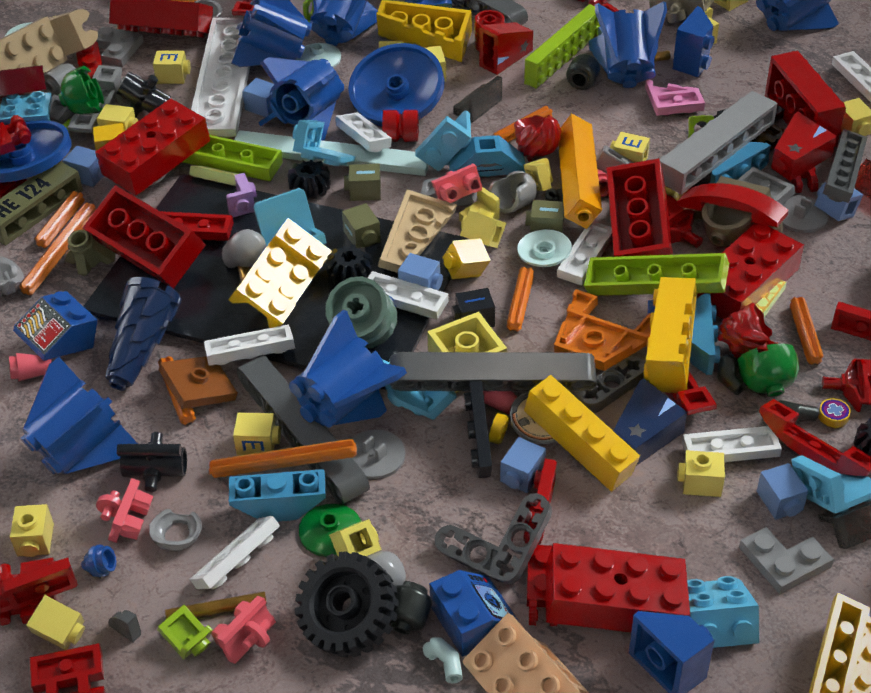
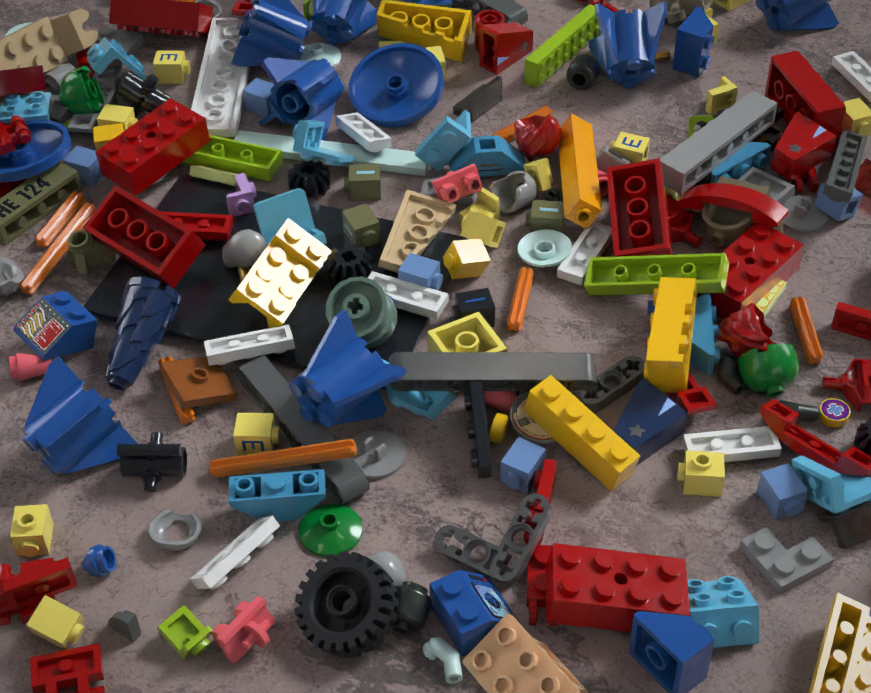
coral hips [96,478,153,543] -> none
pearl gold bar [165,591,267,619] -> none
light yellow brick [329,519,382,556] -> none
red wheel [382,110,419,142] -> none
orange wing [554,289,651,371] -> none
bright pink wing [645,80,705,116] -> none
none -> medium azure bracket [86,37,147,80]
none -> light yellow bracket [705,76,738,115]

